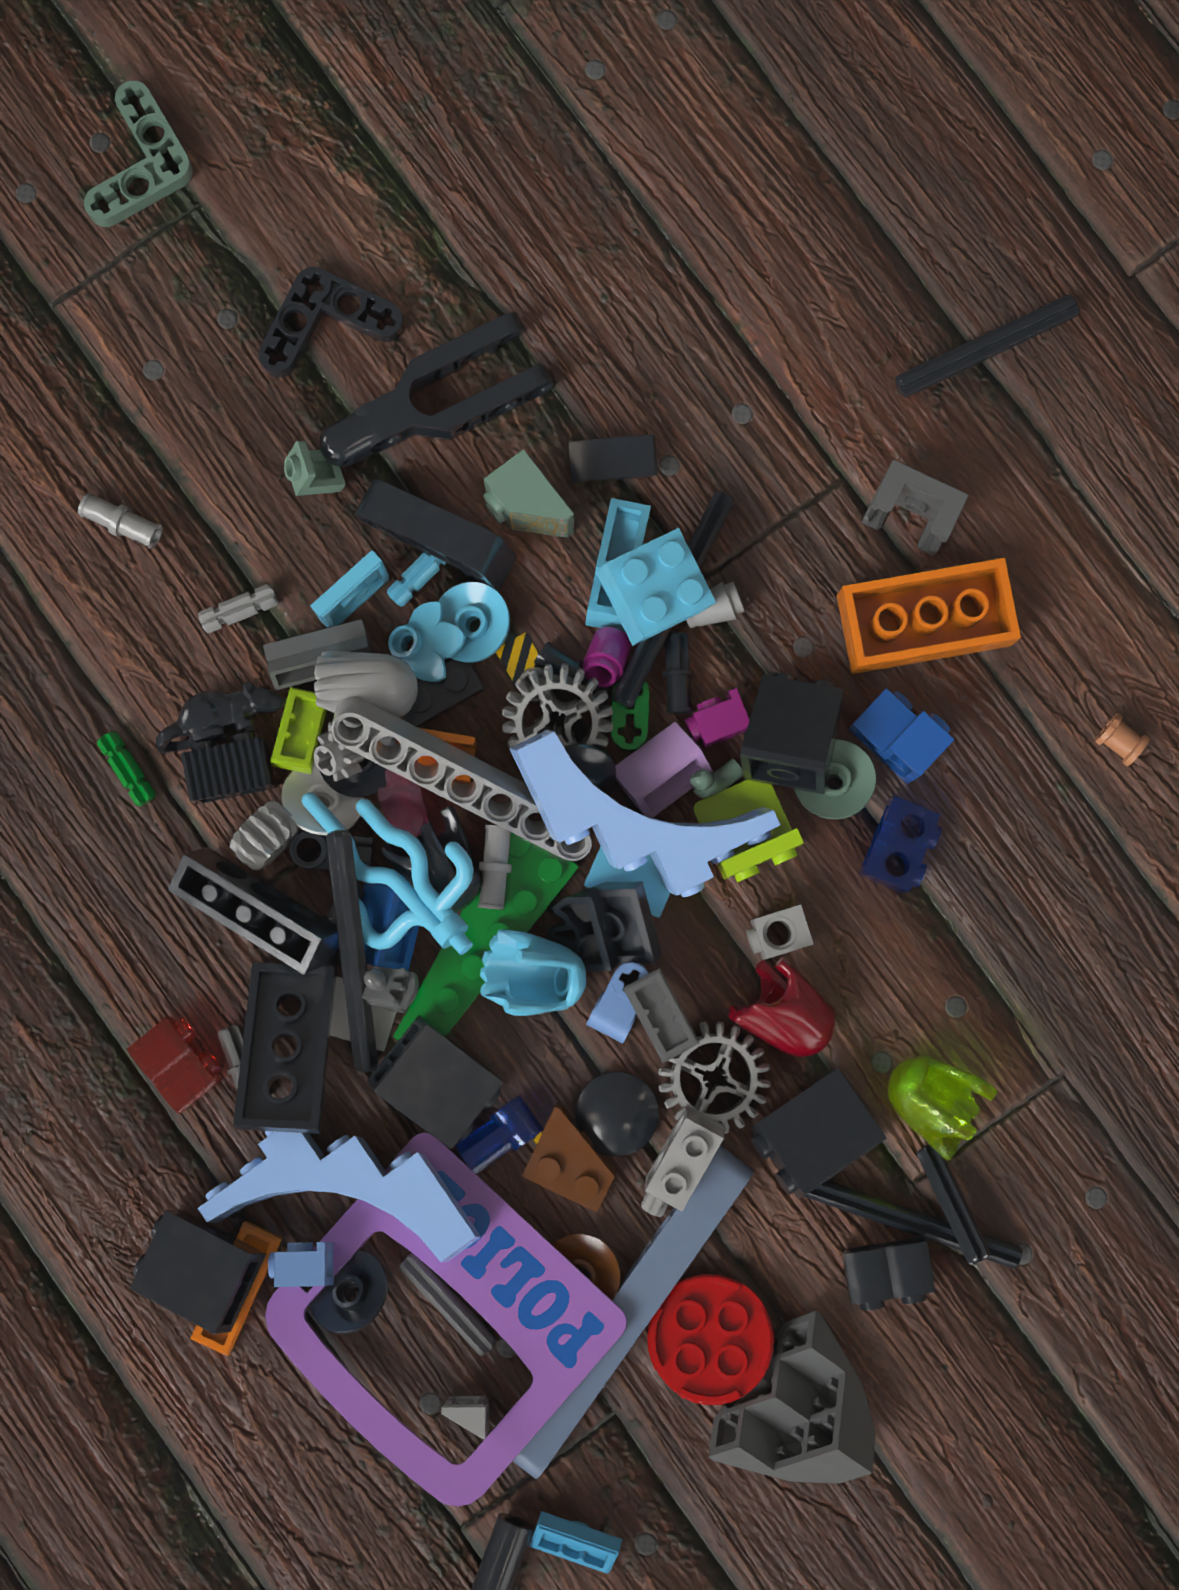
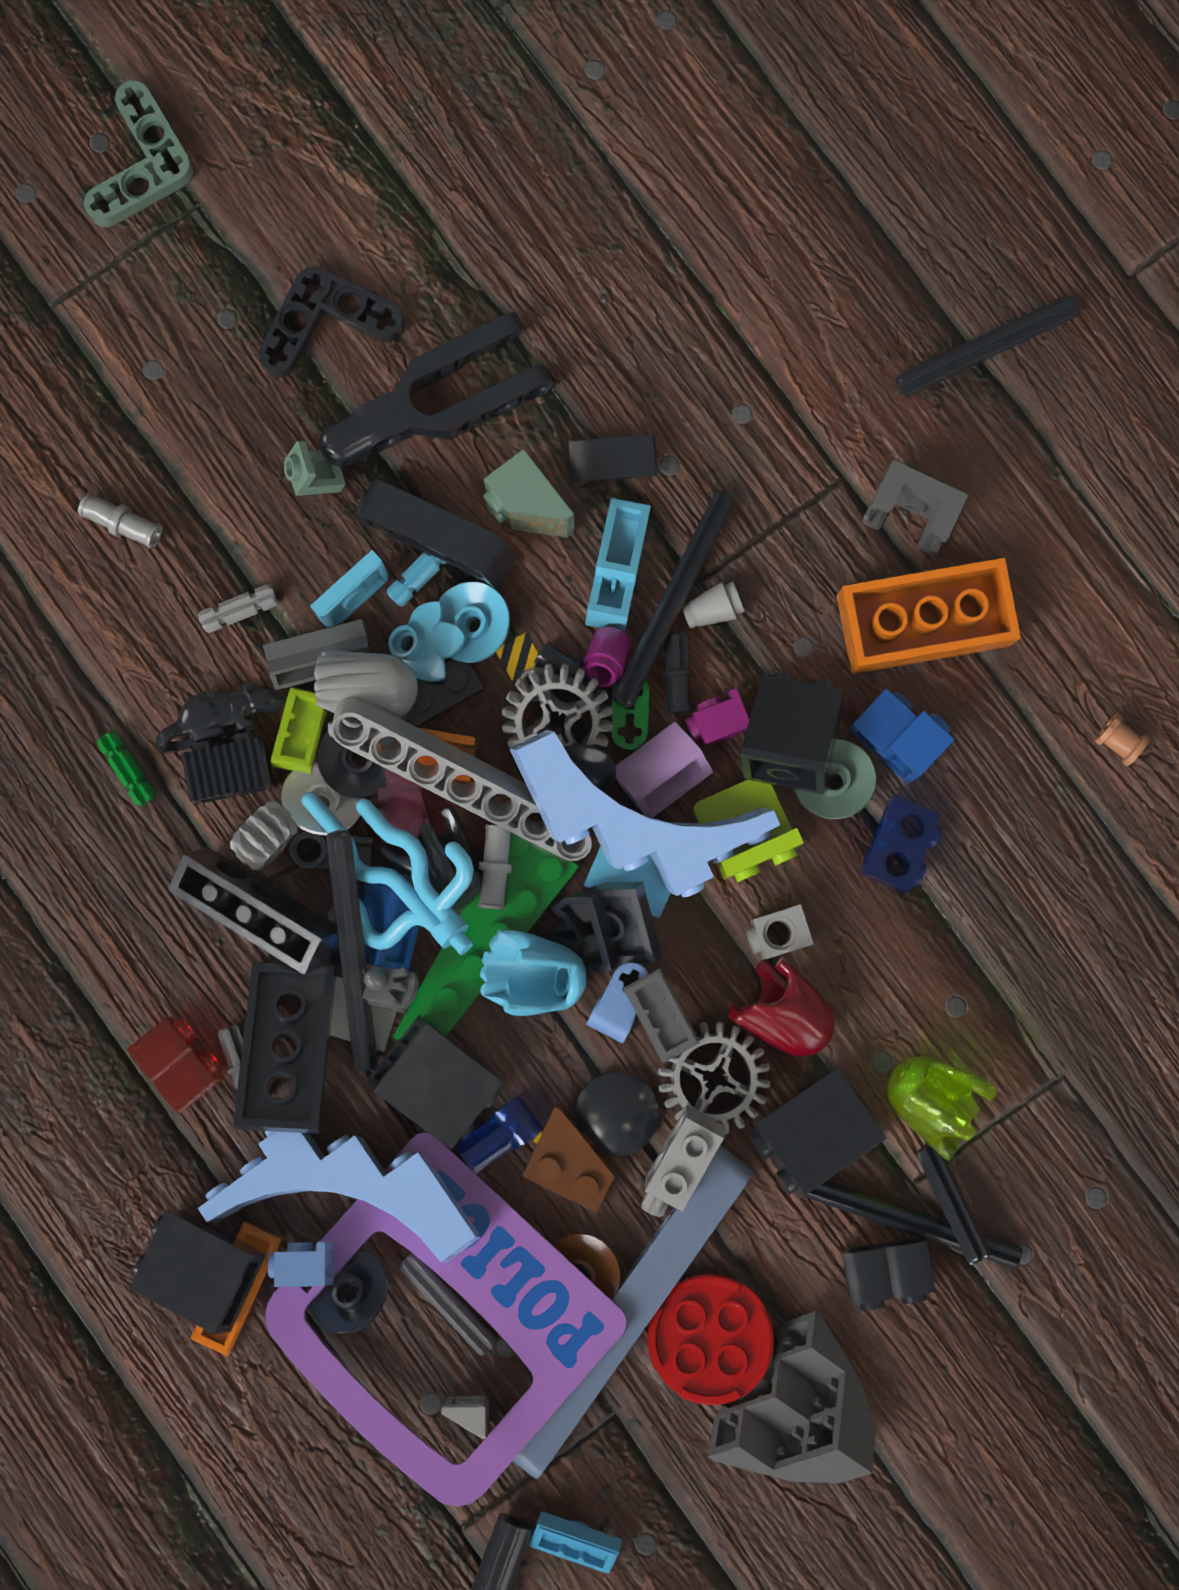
light grey gear [314,731,365,782] -> none
medium azure piece [596,528,716,646] -> none
sand green arm [690,759,743,798] -> none

